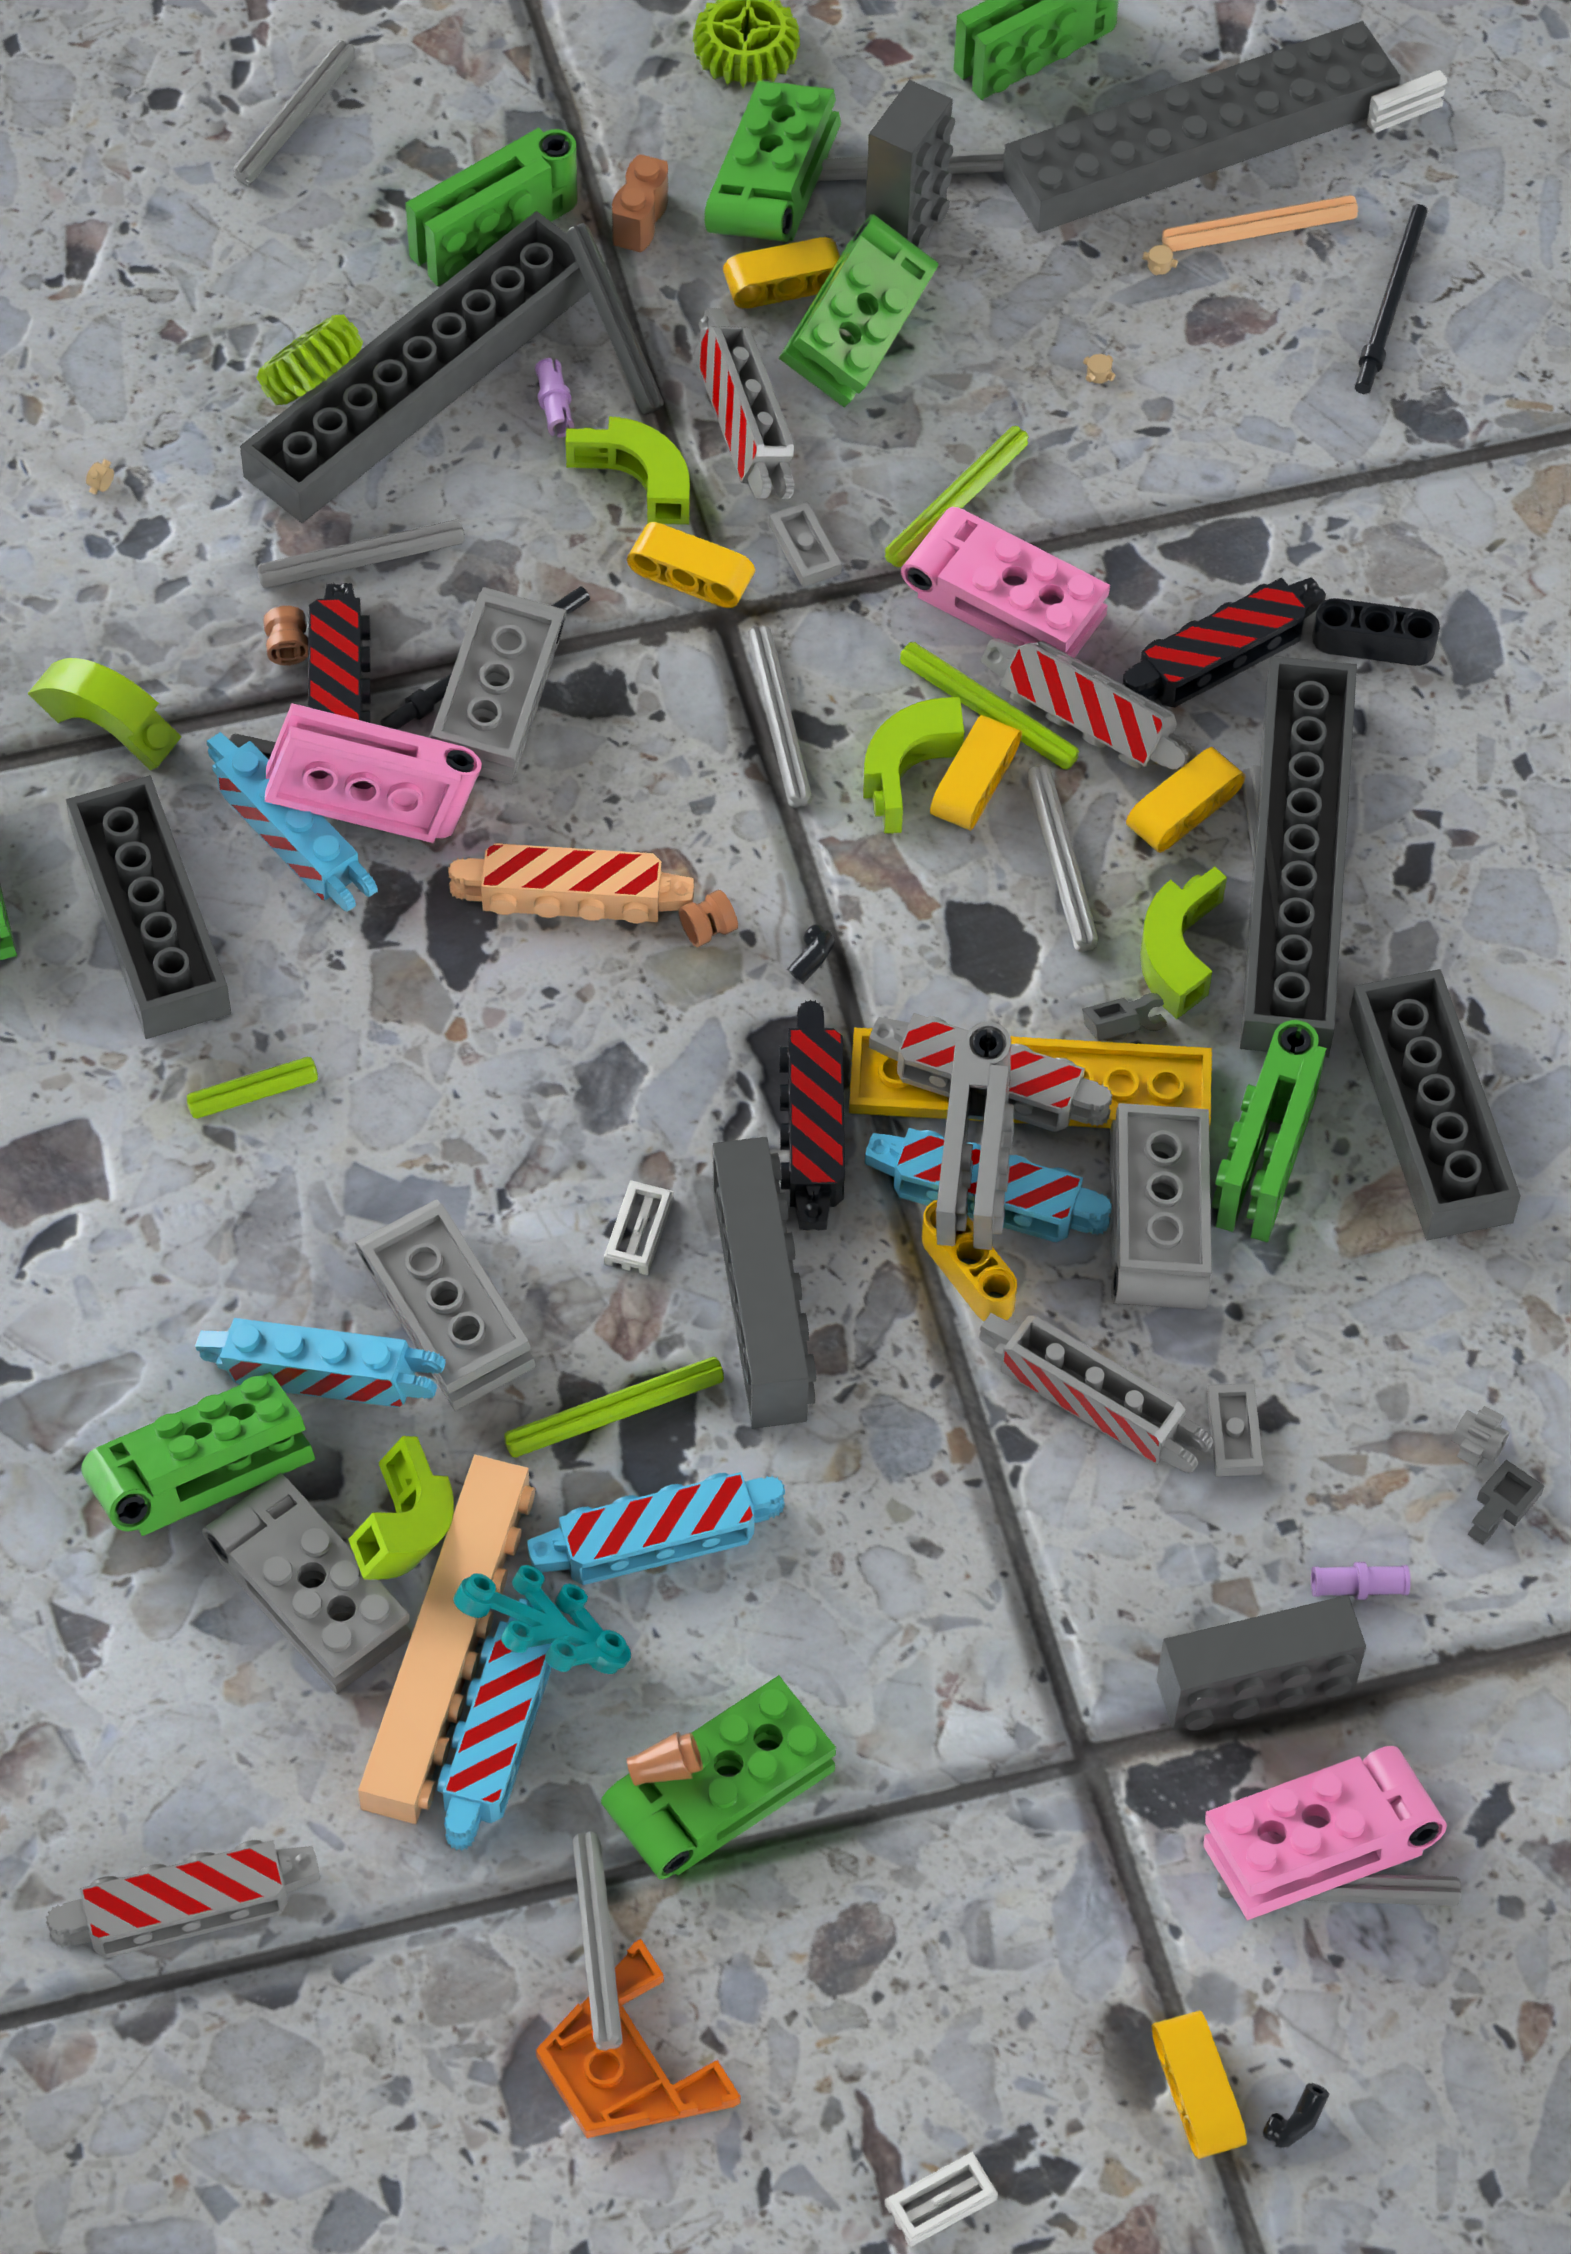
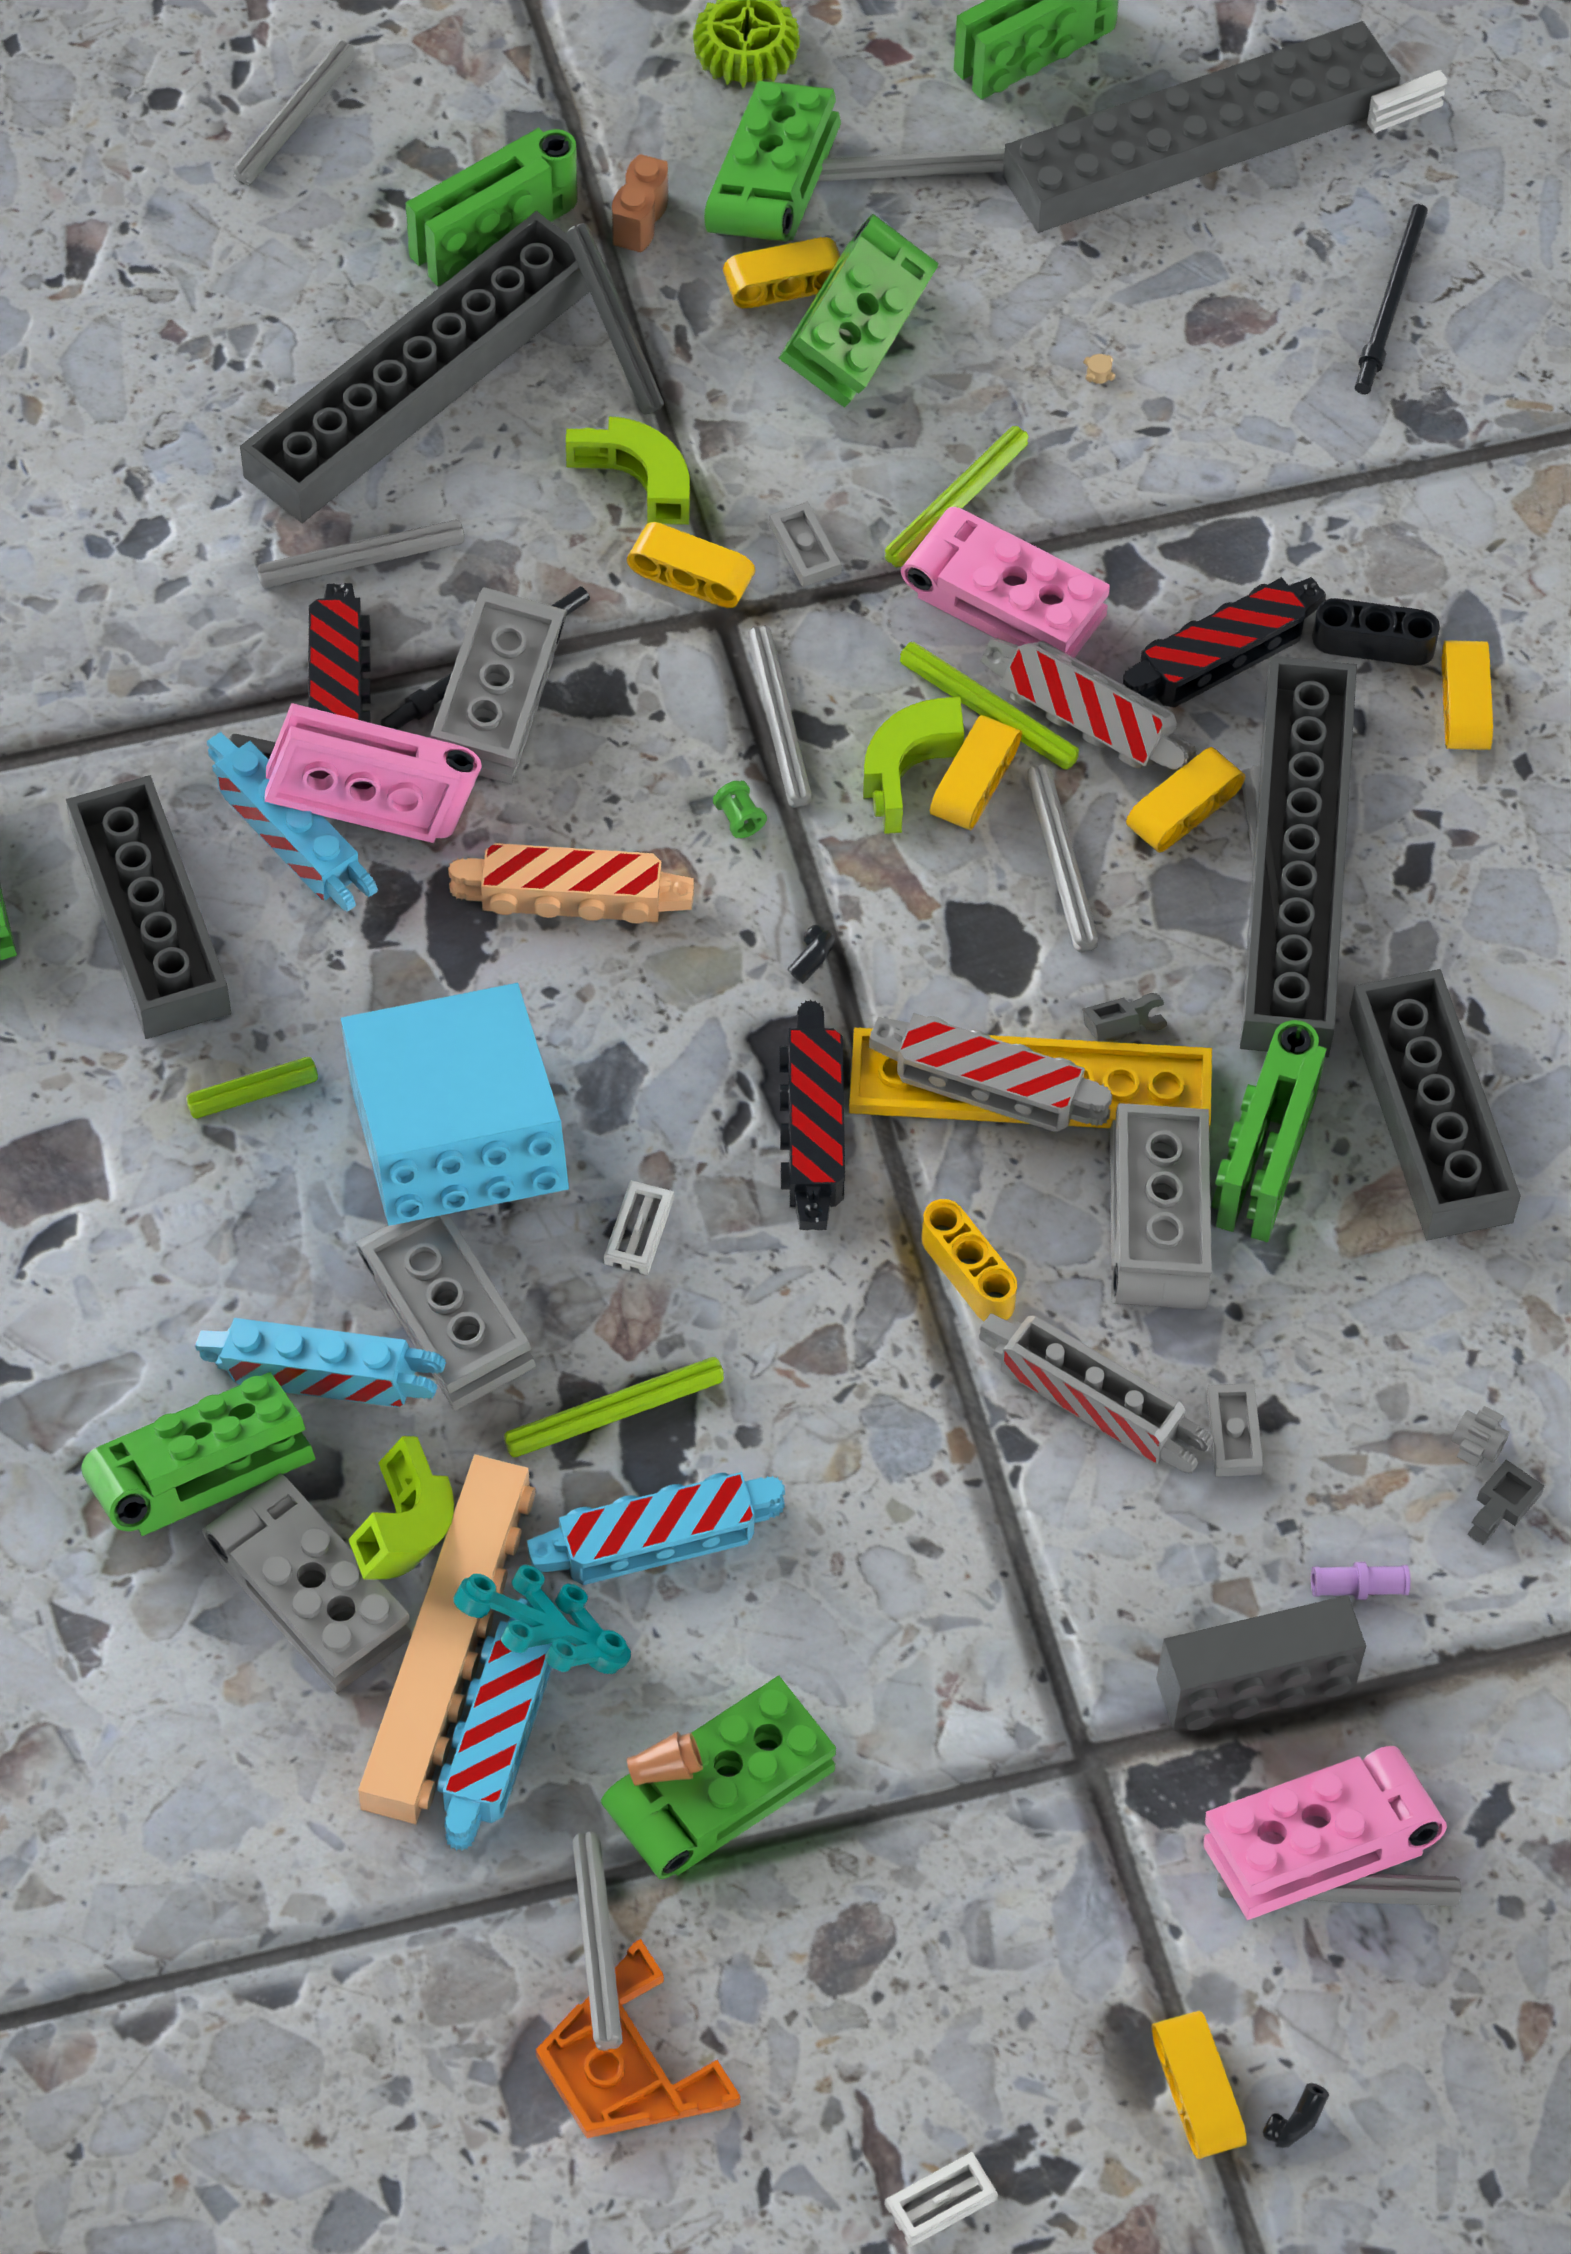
lime arch [27,658,182,770] -> none
light grey hinge [46,1840,320,1958] -> none
tan piece [86,459,114,495] -> none
lime gear [256,314,363,405] -> none
nougat wheel [263,606,308,665] -> none
lavender pin [535,358,574,437] -> none
nougat wheel [678,889,738,948] -> none
light grey hinge [693,308,795,499] -> none
dark grey brick [712,1137,816,1429] -> none
dark grey brick [865,80,955,249] -> none
medium azure hinge [865,1128,1112,1243] -> none
light grey hinge [936,1022,1014,1250] -> none
lime arch [1140,866,1227,1019] -> none
tan piece [1143,244,1178,275] -> none
light nougat axle [1162,195,1358,252] -> none
none -> medium azure container [340,983,569,1226]
none -> bright green bush [713,780,767,839]
none -> yellow beam [1441,640,1493,750]

